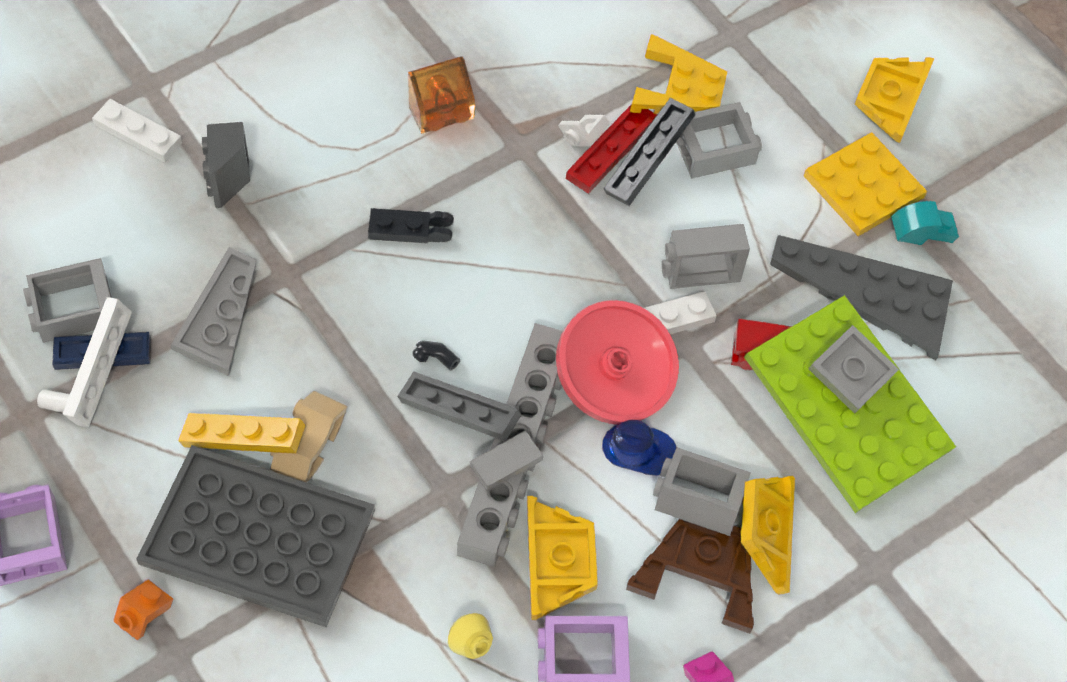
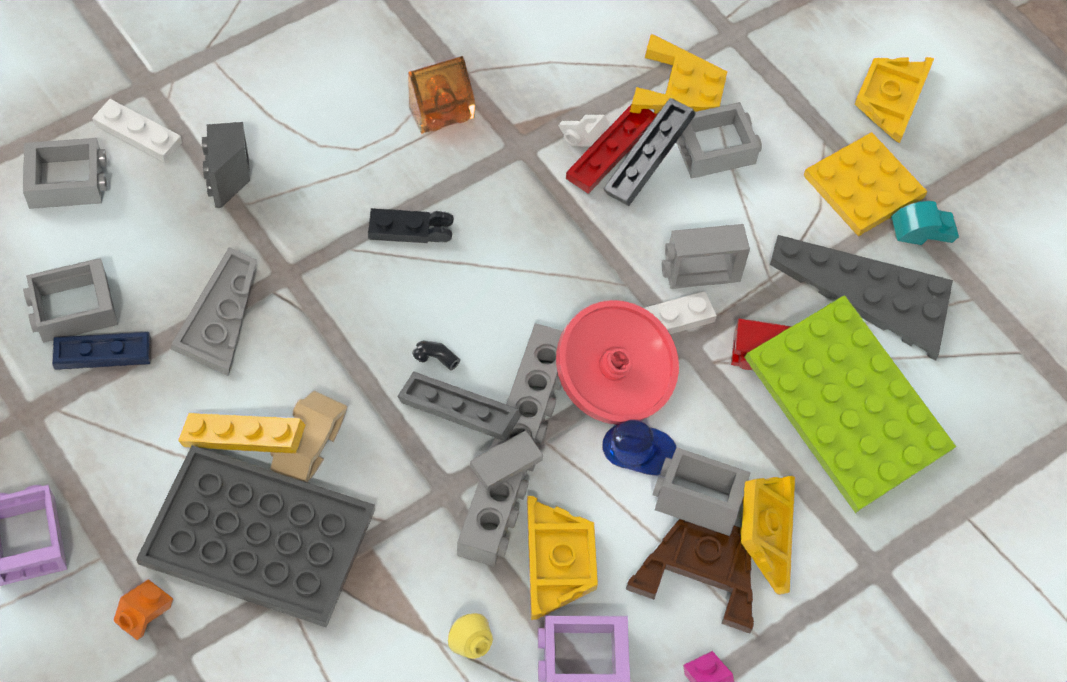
white piece [37,297,132,428] -> none
light grey plate [809,325,899,414] -> none
none -> light grey window [23,138,107,209]

